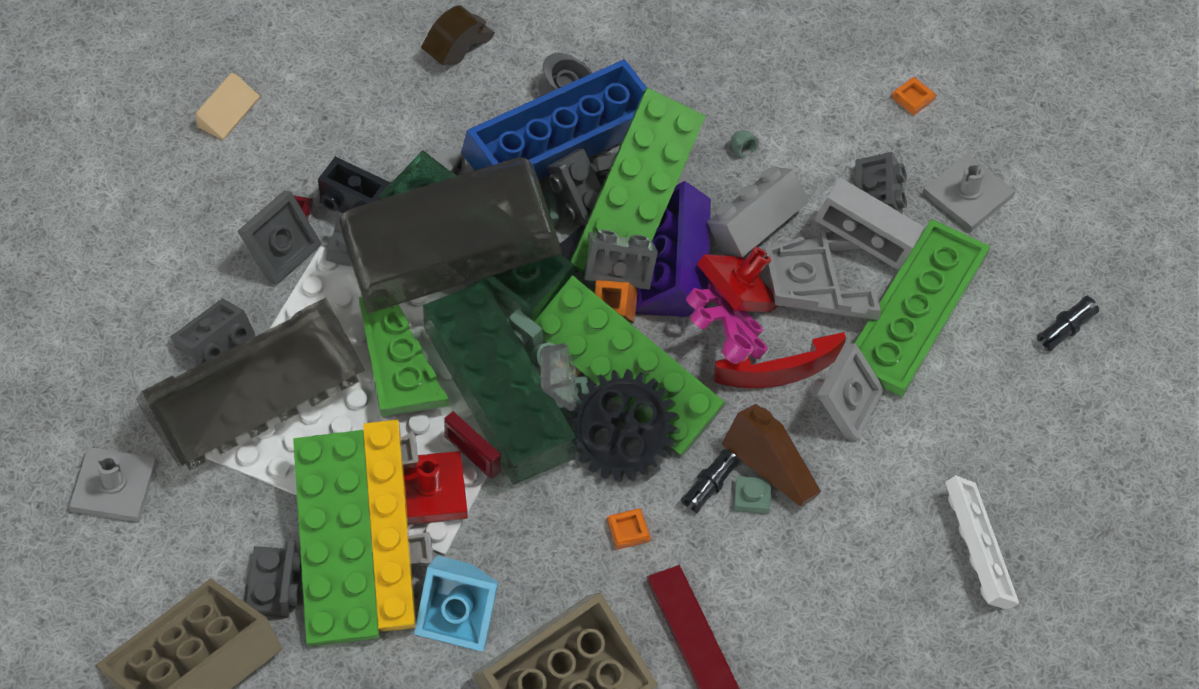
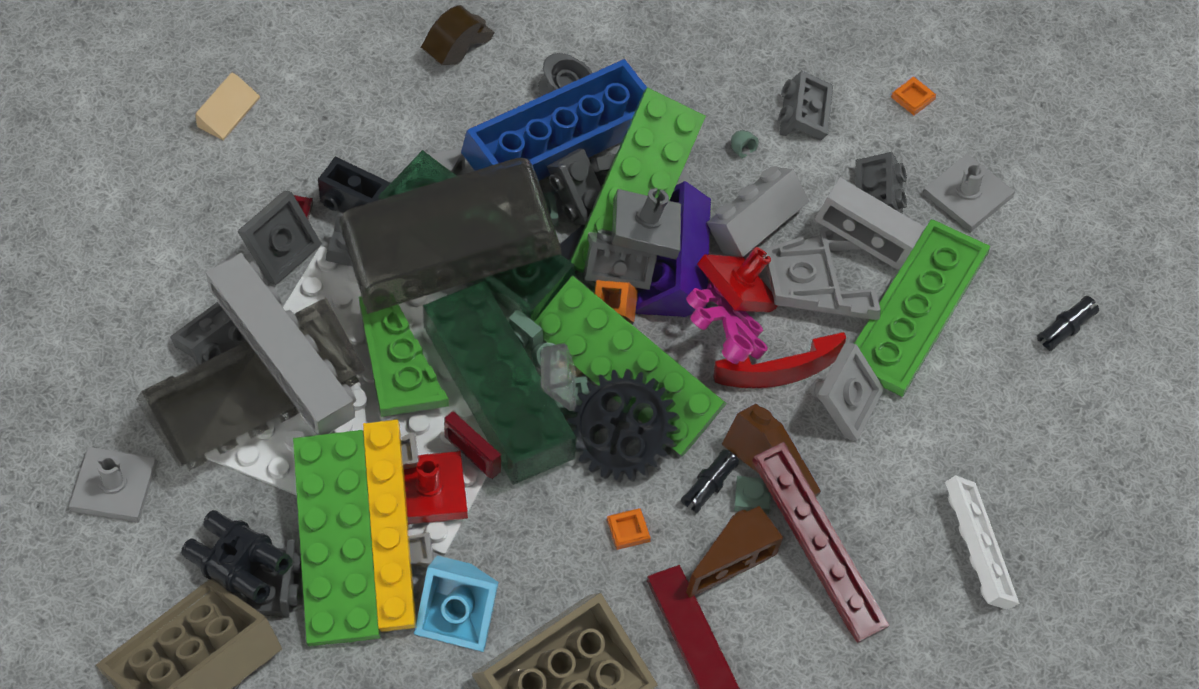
none -> black pin [181,510,292,604]
none -> light grey brick [206,253,356,435]
none -> dark grey tile [612,188,681,259]
none -> reddish brown slope [686,506,783,598]
none -> tile [752,442,890,643]
none -> dark grey bracket [778,70,833,140]

